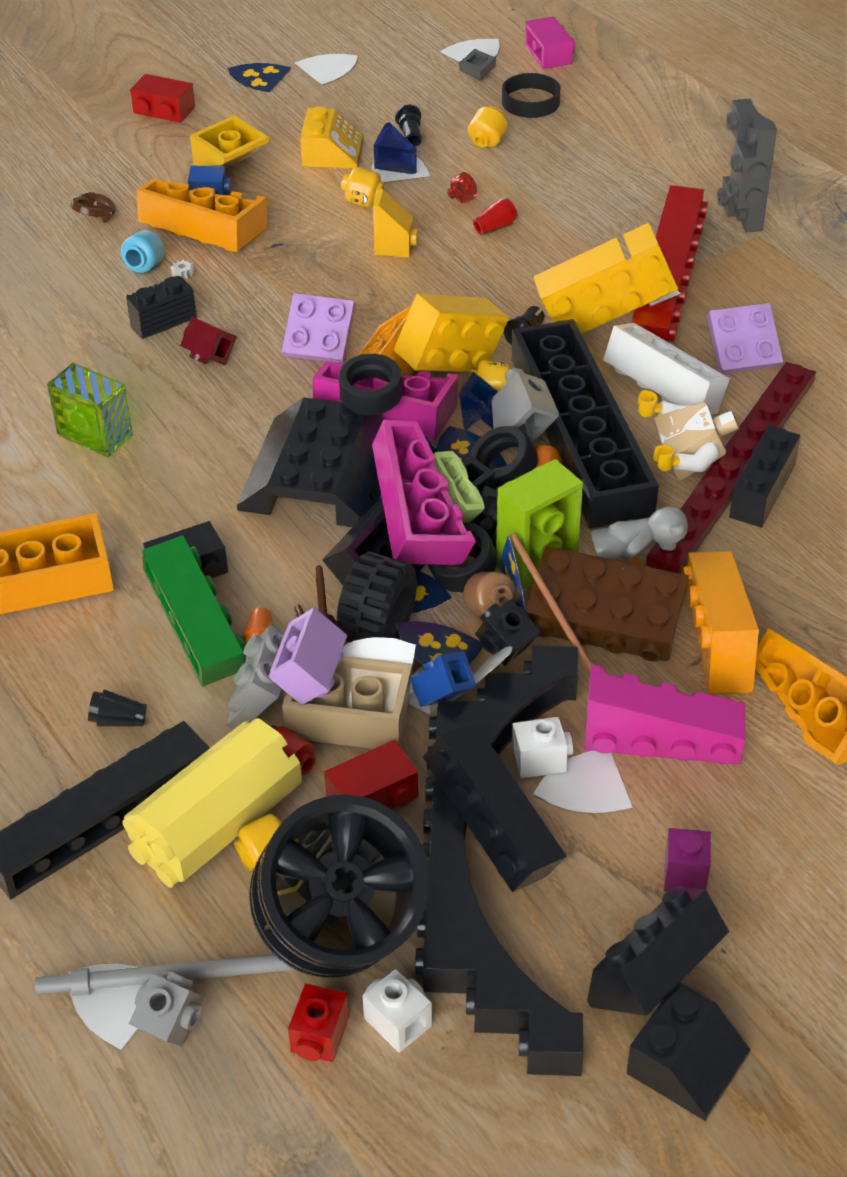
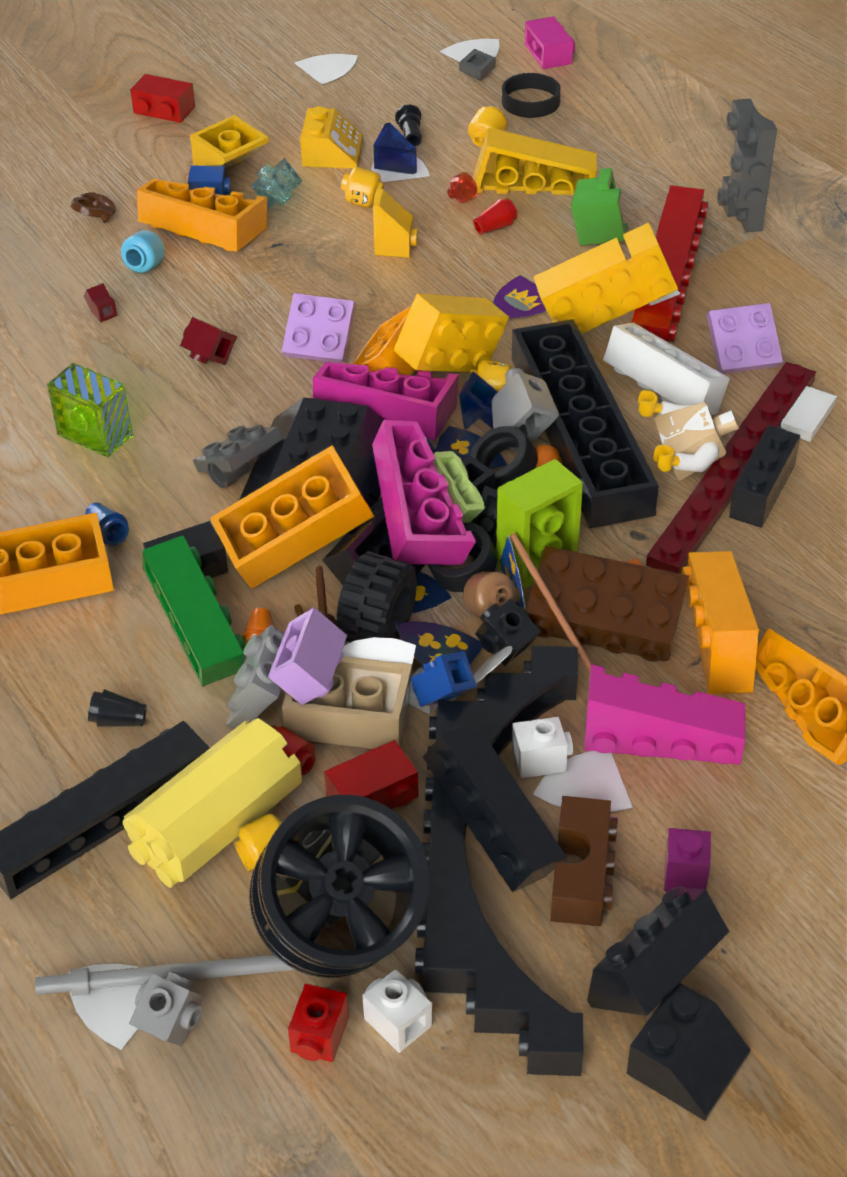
black brick [126,276,197,339] -> none
white piece [170,259,195,279] -> none
dark blue sticker [227,63,292,93] -> none
black tyre [338,353,402,416] -> none
black pin [503,306,545,345] -> none
light grey piece [591,506,688,560] -> none
none -> dark red piece [84,283,117,323]
none -> blue cone [85,502,129,545]
none -> dark grey plate [192,425,283,488]
none -> light orange brick [210,445,375,589]
none -> clear light blue brick [250,158,302,208]
none -> yellow wedge [472,127,597,195]
none -> dark purple sticker [493,275,547,319]
none -> reddish brown arch [550,796,618,926]
none -> bright green plate [571,168,629,245]
none -> white tile [780,386,837,442]

